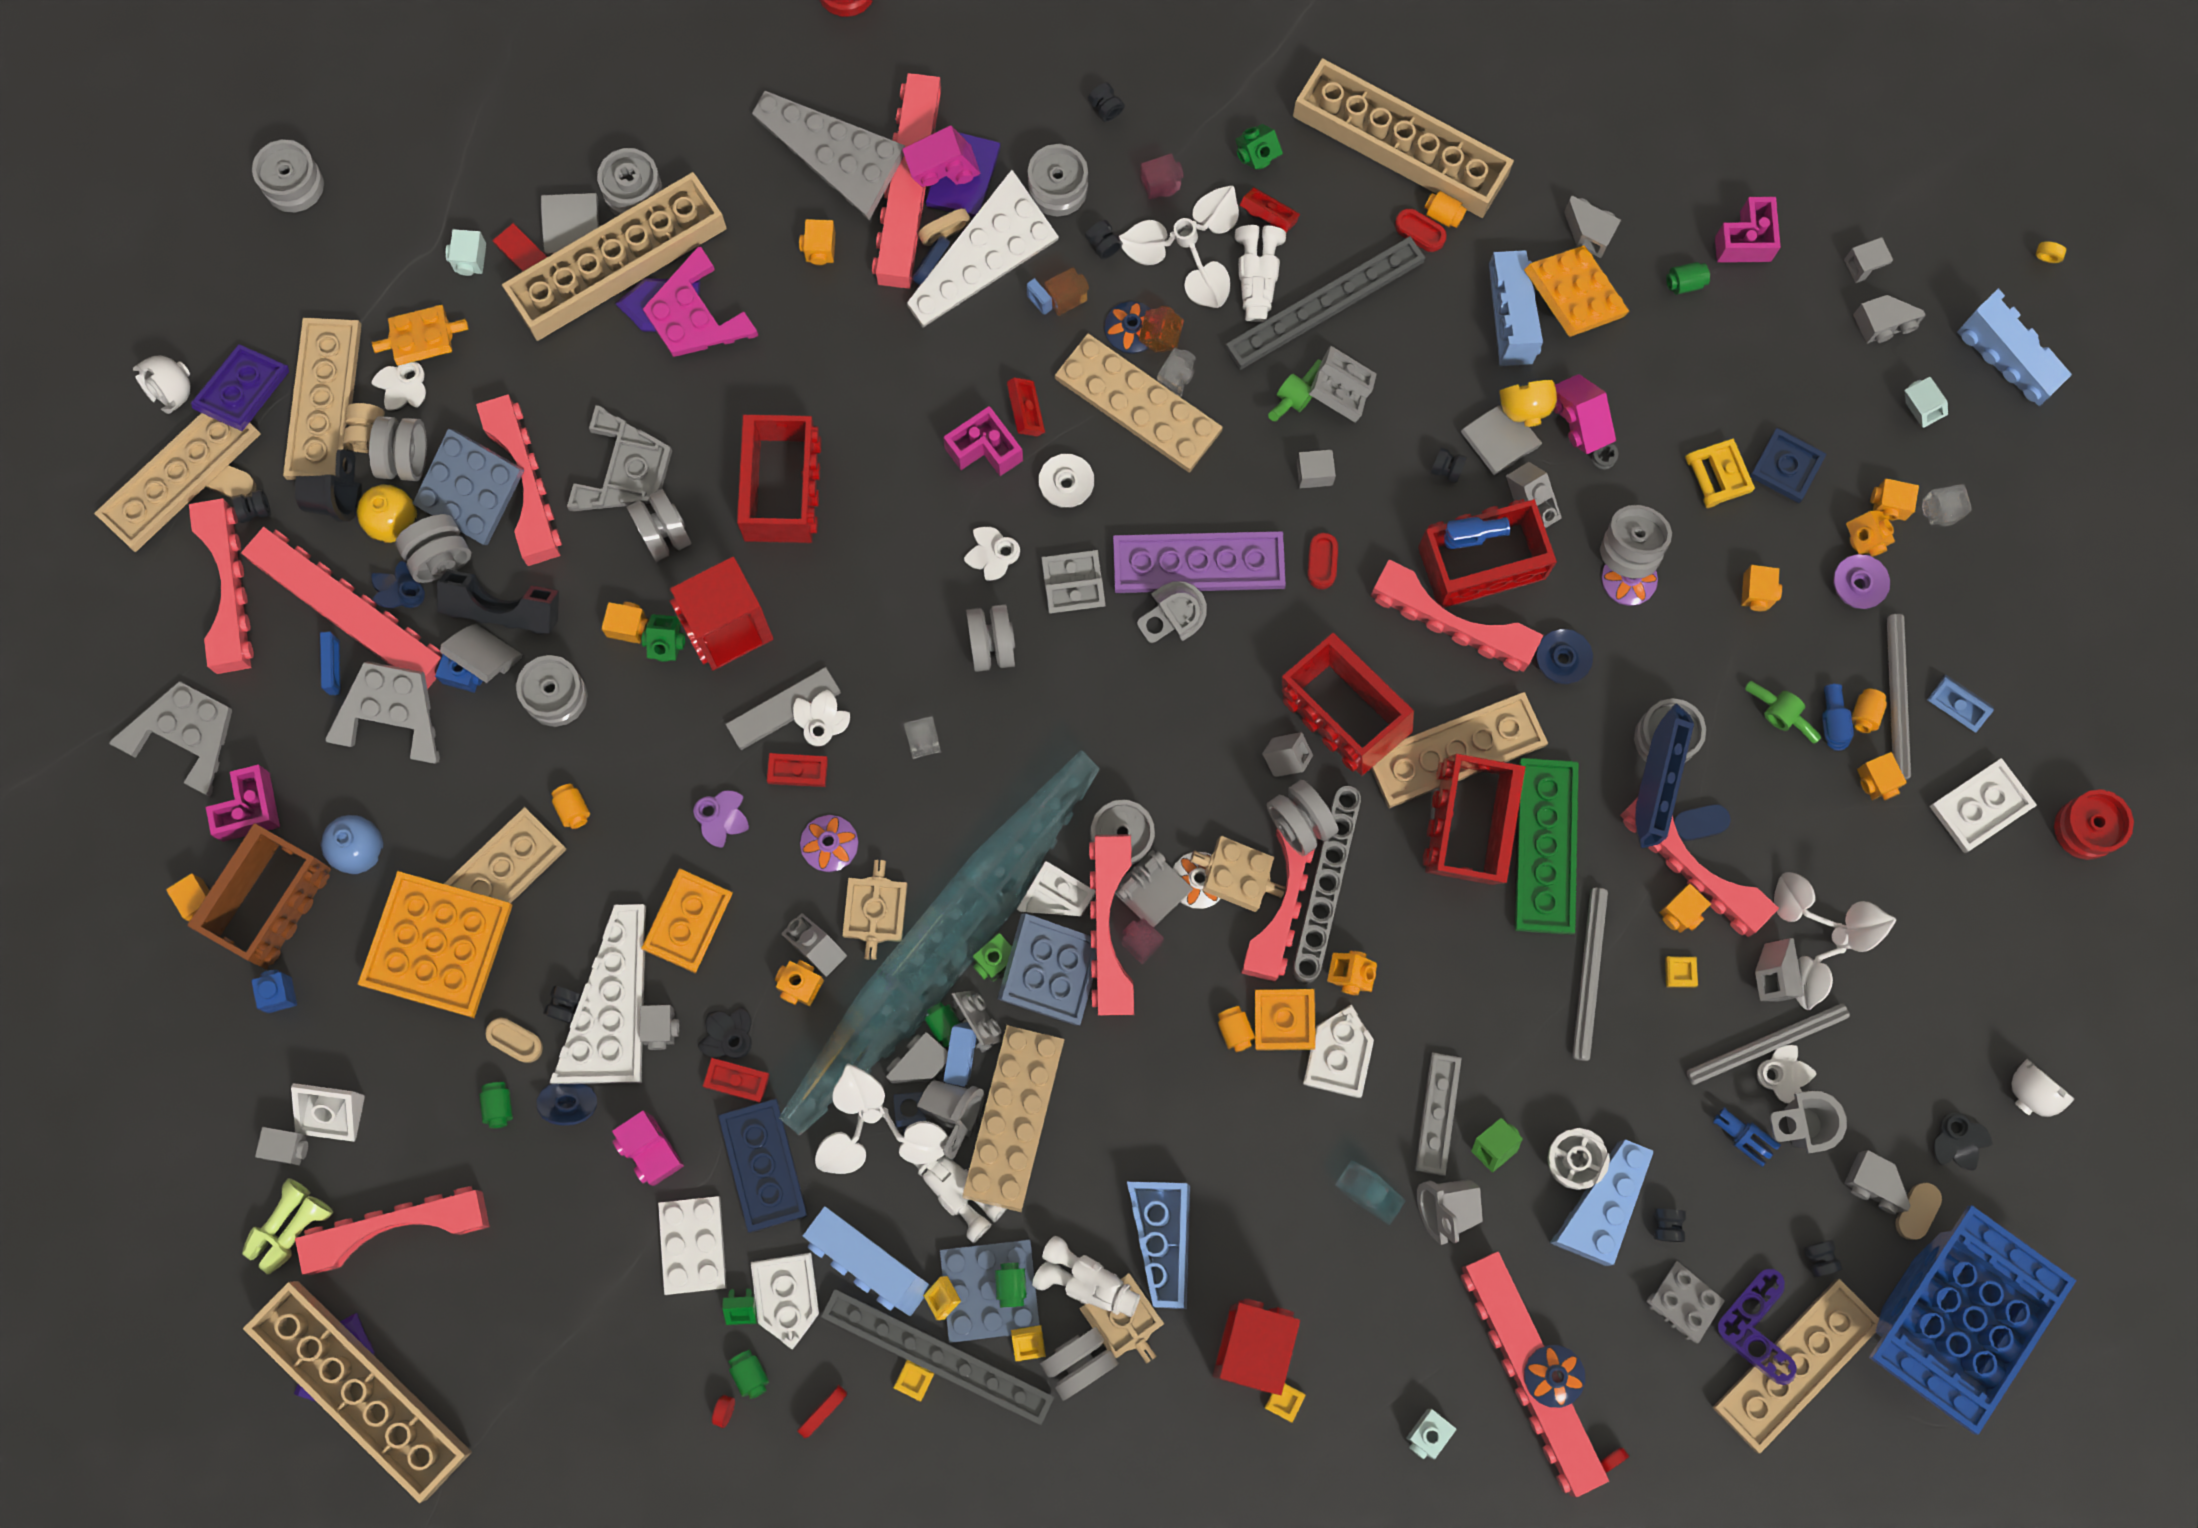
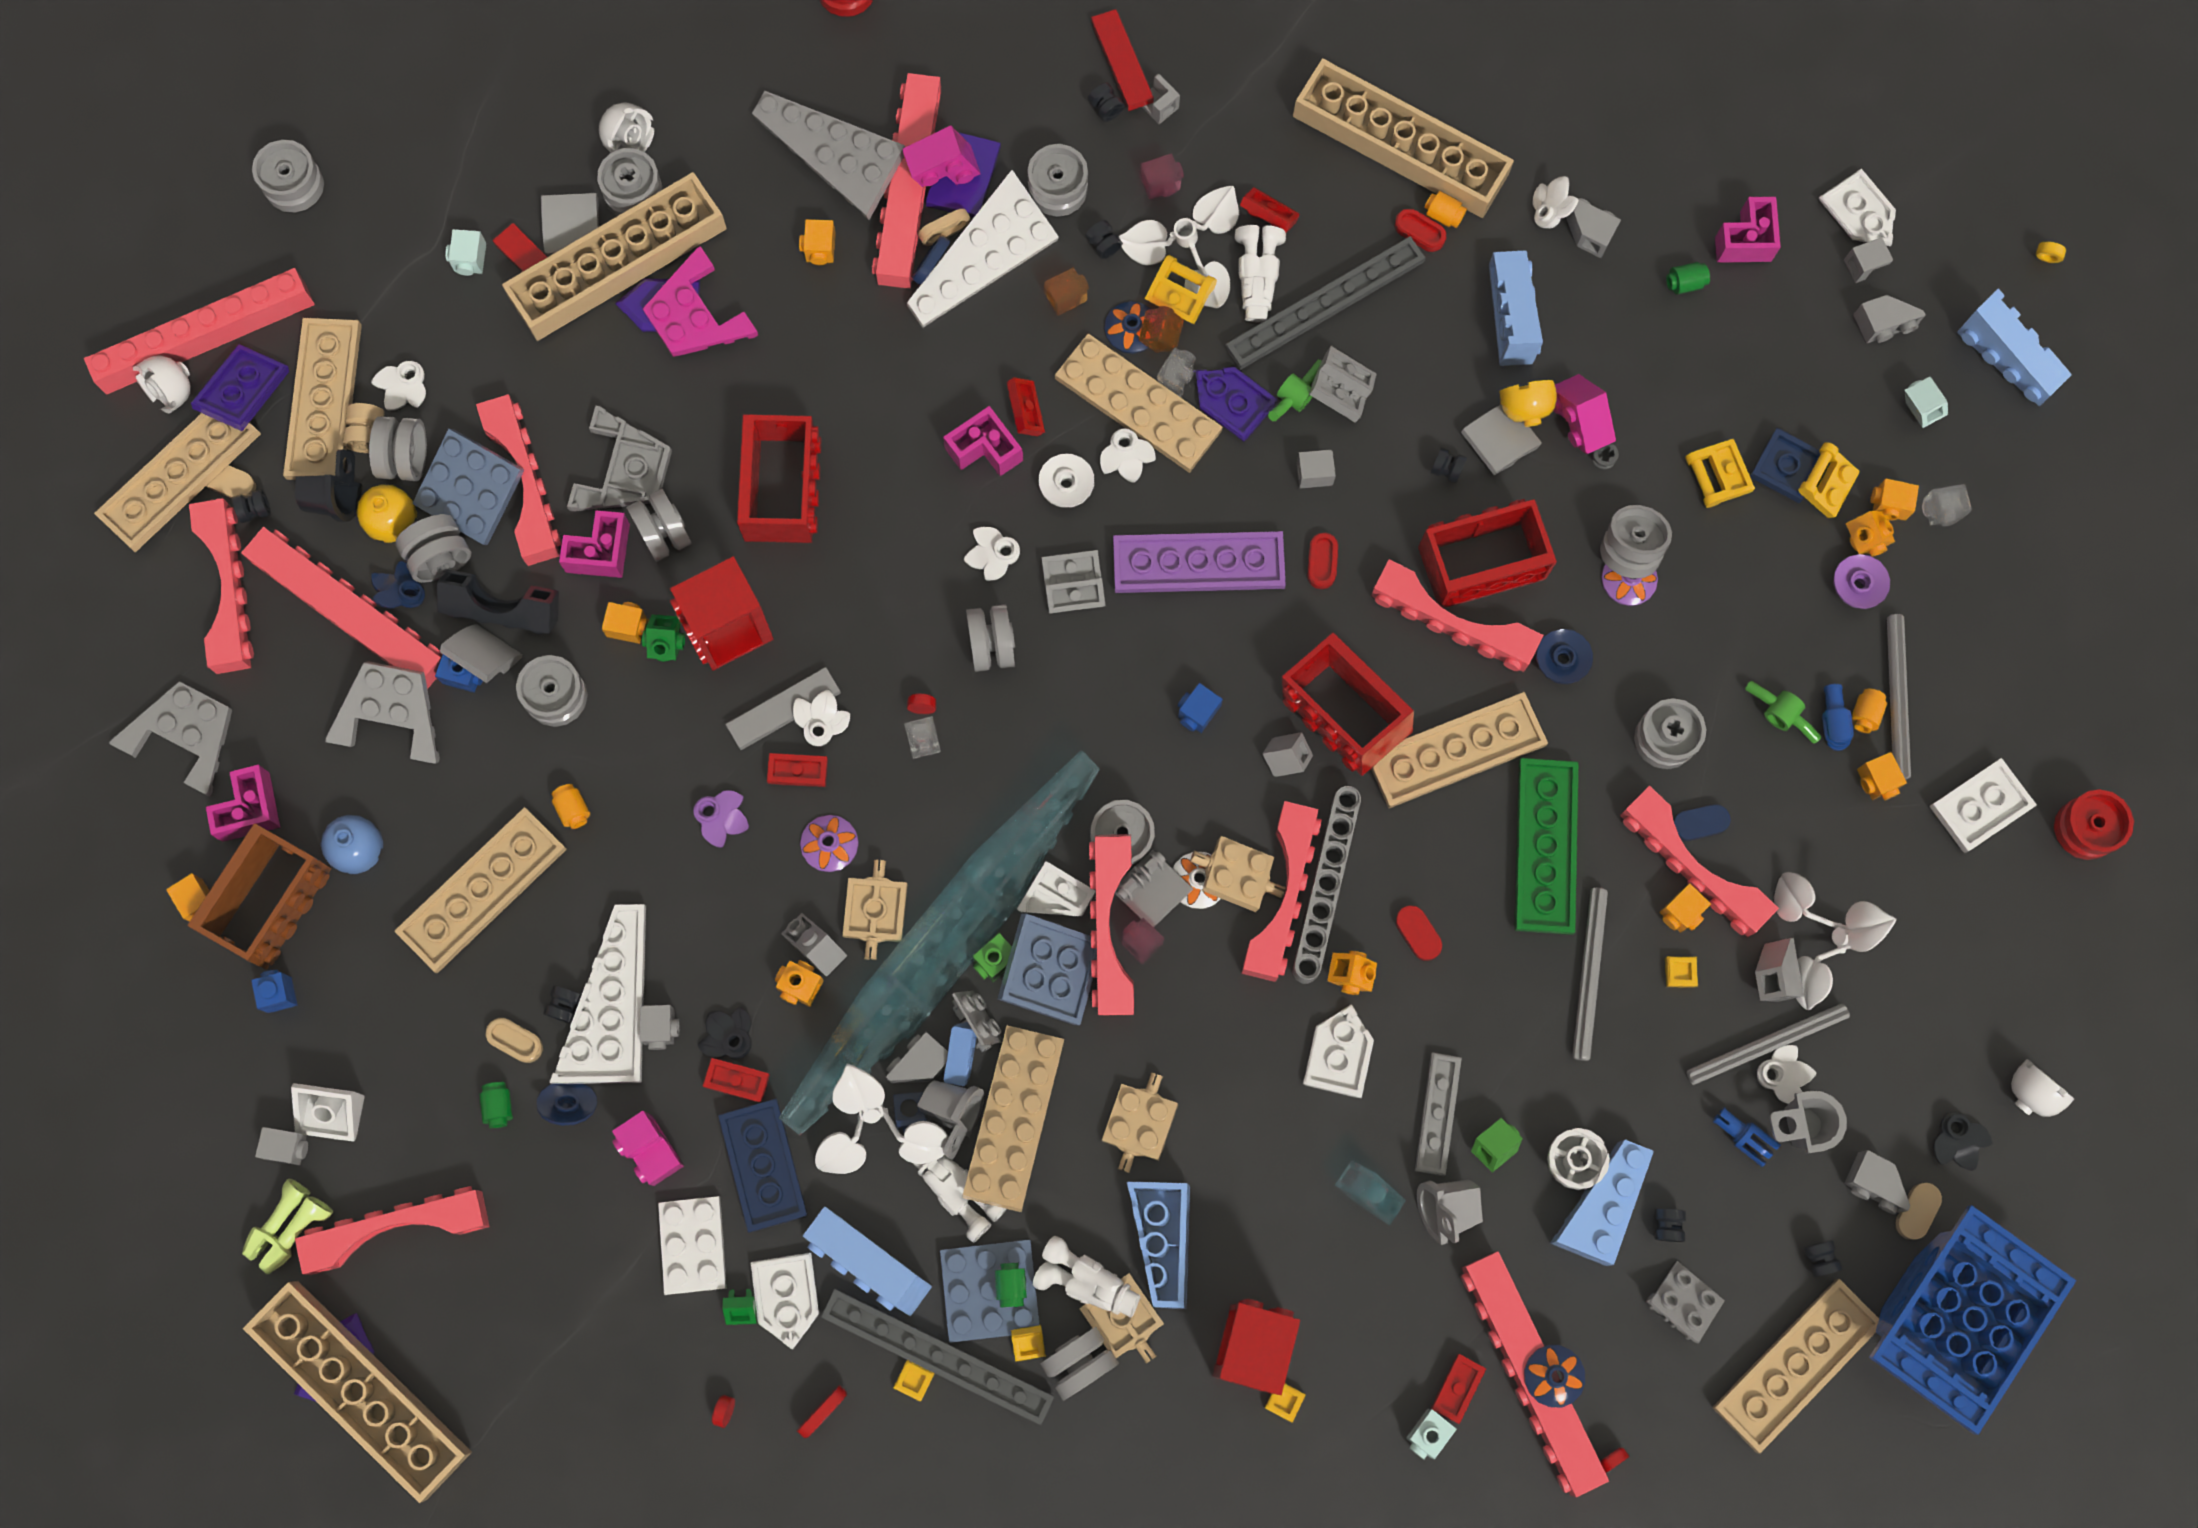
blue tile [320,632,341,695] -> none
light orange plate [358,871,513,1018] -> none
light orange plate [372,305,469,366] -> none
light orange tile [641,868,733,974] -> none
green brick [728,1350,770,1399] -> none
yellow tile [923,1276,961,1320] -> none
green brick [924,1002,960,1049] -> none
medium blue tile [1027,278,1052,315] -> none
light grey container [1137,581,1207,643] -> none
light orange brick [1218,1006,1255,1052] -> none
green brick [1235,124,1283,169] -> none
light orange plate [1255,989,1316,1050] -> none
light grey wheel [1266,780,1339,856] -> none
red hose [1422,754,1526,885] -> none
blue arm [1444,517,1510,549] -> none
light grey slope [1506,462,1562,528] -> none
light orange plate [1524,245,1629,337] -> none
dark blue brick [1635,703,1694,848] -> none
dark purple beam [1718,1269,1797,1385] -> none
light orange brick [1741,565,1782,611] -> none
medium blue slope [1927,674,1994,733] -> none
none -> coral brick [84,268,315,395]
none -> dark pink brick [559,510,630,578]
none -> white cylinder [599,102,654,152]
none -> red tile [907,693,936,714]
none -> red tile [1091,9,1154,111]
none -> white plate [1100,429,1156,483]
none -> tan plate [1102,1073,1178,1173]
none -> light grey panel [1142,74,1180,124]
none -> yellow plate [1145,255,1217,324]
none -> blue brick [1177,683,1223,733]
none -> dark purple tile [1195,367,1278,442]
none -> red tile [1396,906,1442,961]
none -> red plate [1431,1354,1486,1424]
none -> white plate [1532,176,1579,228]
none -> yellow plate [1798,442,1860,518]
none -> white tile [1818,168,1896,246]

